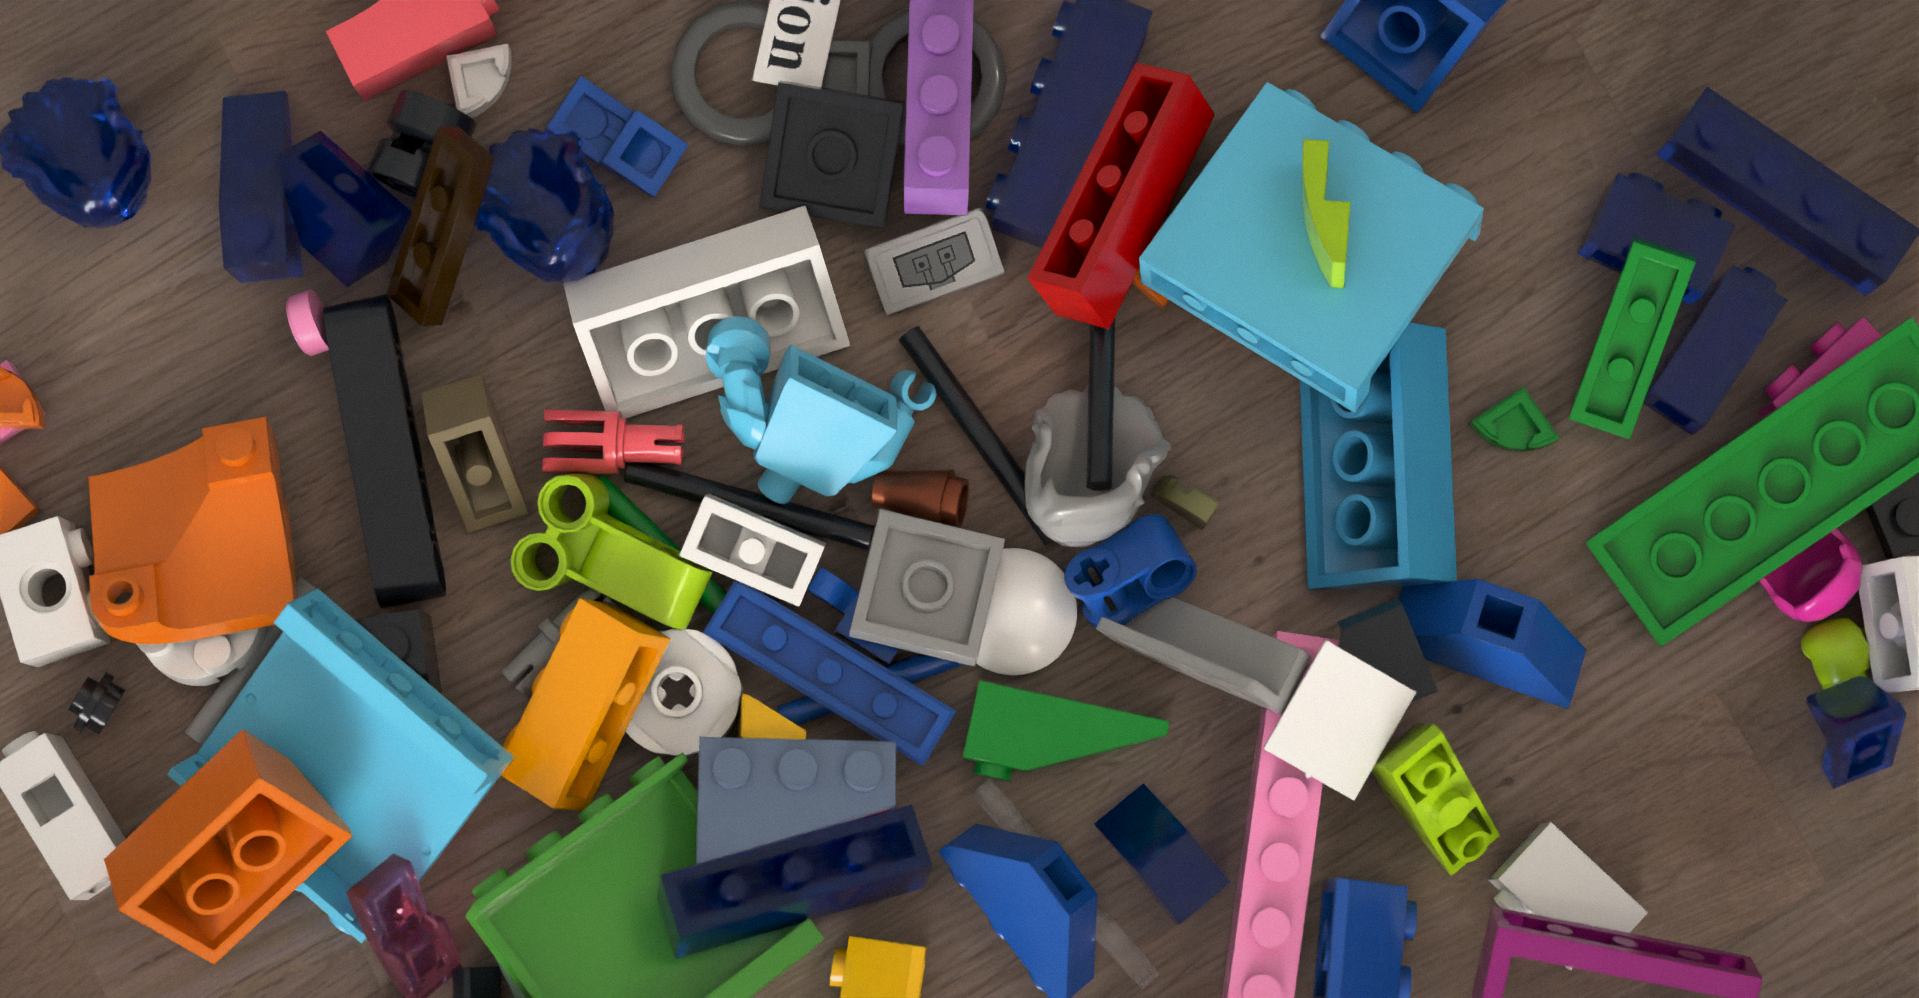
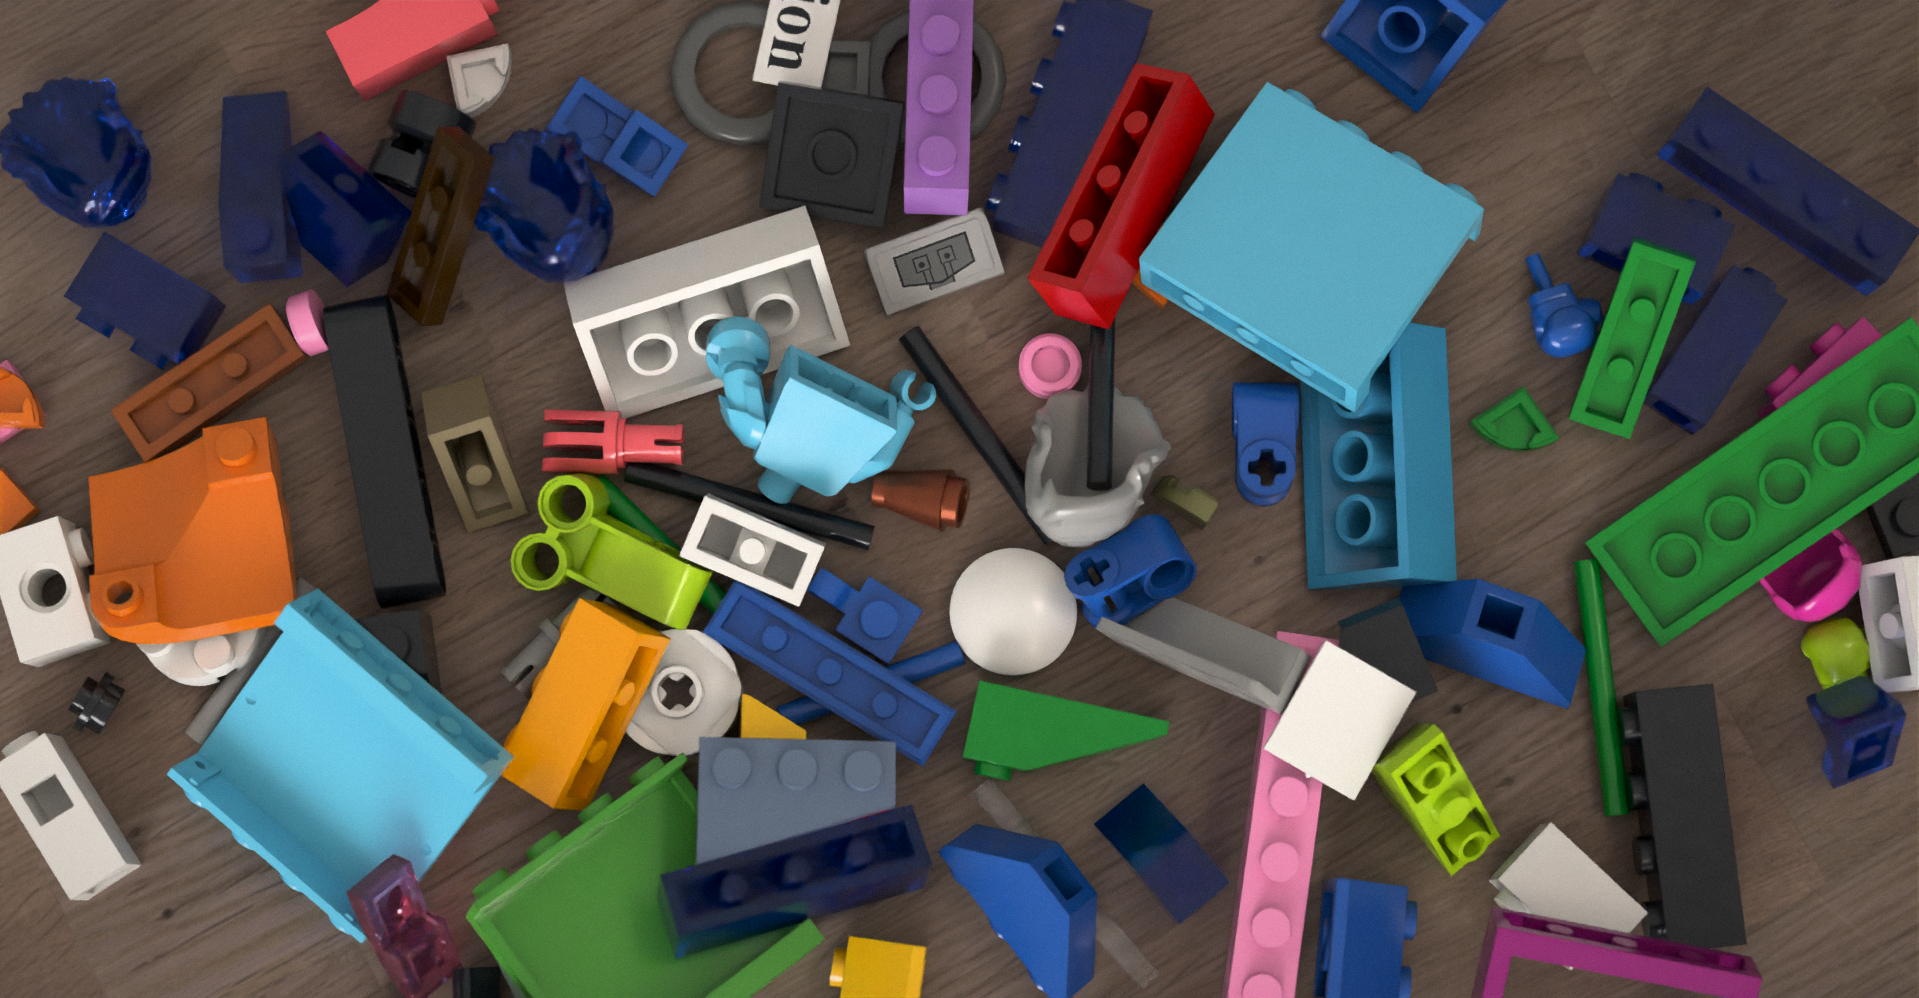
orange slope [104,729,353,964] -> none
light grey plate [849,509,1005,667] -> none
lime slope [1302,139,1351,288] -> none
none -> clear blue brick [64,231,226,370]
none -> dark orange plate [110,303,309,463]
none -> bright pink tile [1018,333,1082,399]
none -> blue piece [1232,382,1299,507]
none -> blue piece [1525,253,1604,358]
none -> green bar [1573,559,1630,817]
none -> black brick [1616,684,1747,948]

